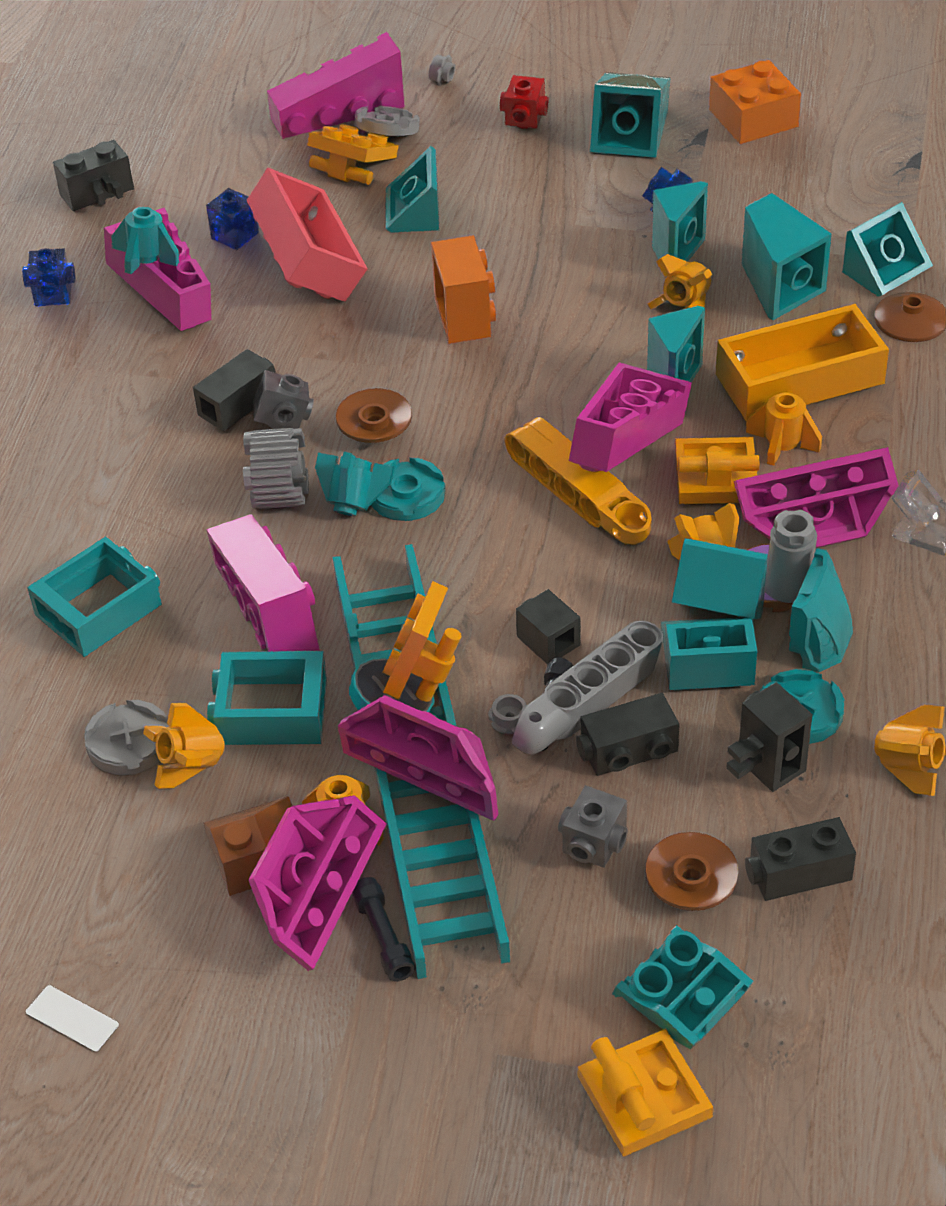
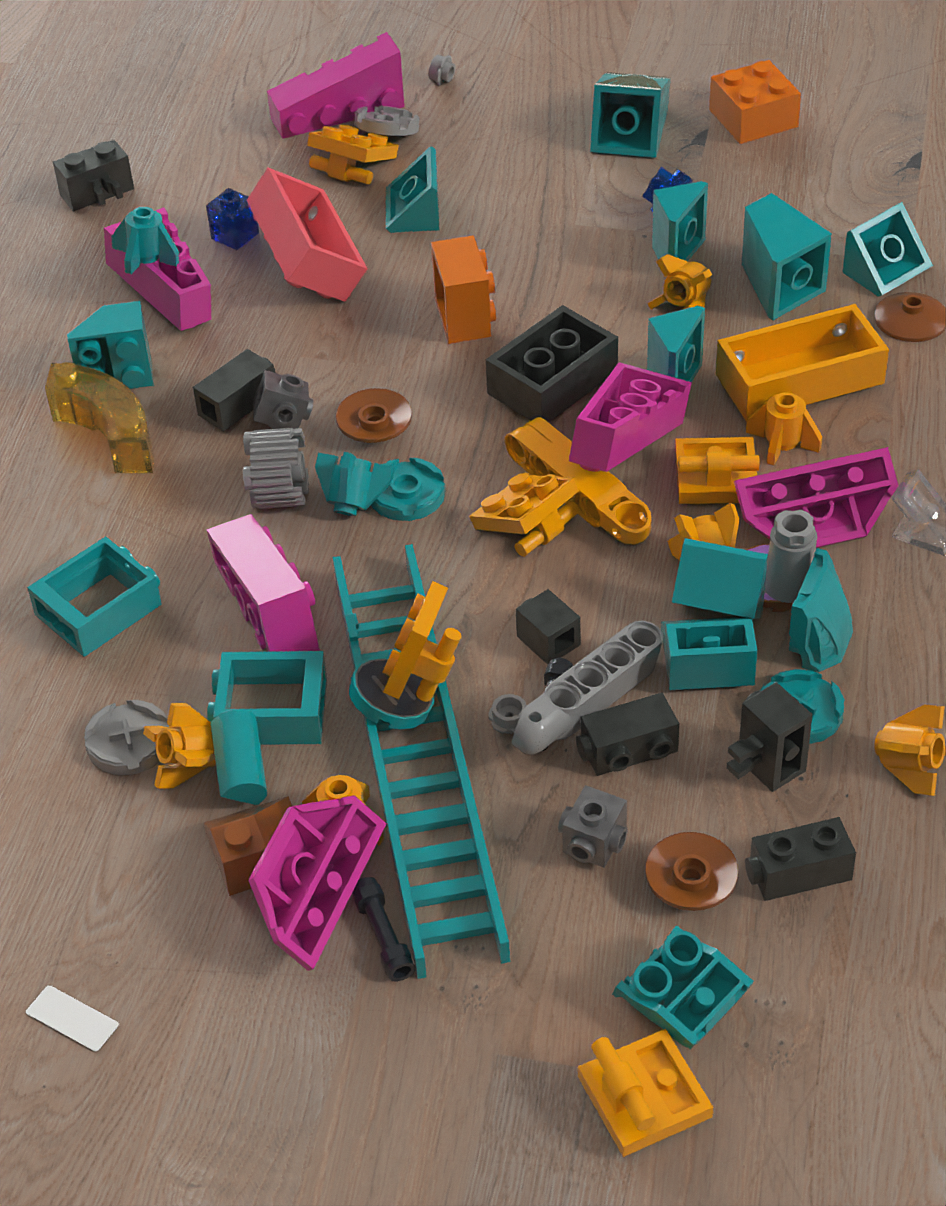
clear blue brick [22,248,76,307] -> none
dark pink wedge [338,695,499,821] -> none
red brick [500,75,549,129] -> none
none -> clear yellow brick [45,362,154,473]
none -> teal slope [67,301,154,396]
none -> teal brick [210,709,268,805]
none -> light orange plate [469,473,580,557]
none -> pearl dark grey brick [485,305,618,423]

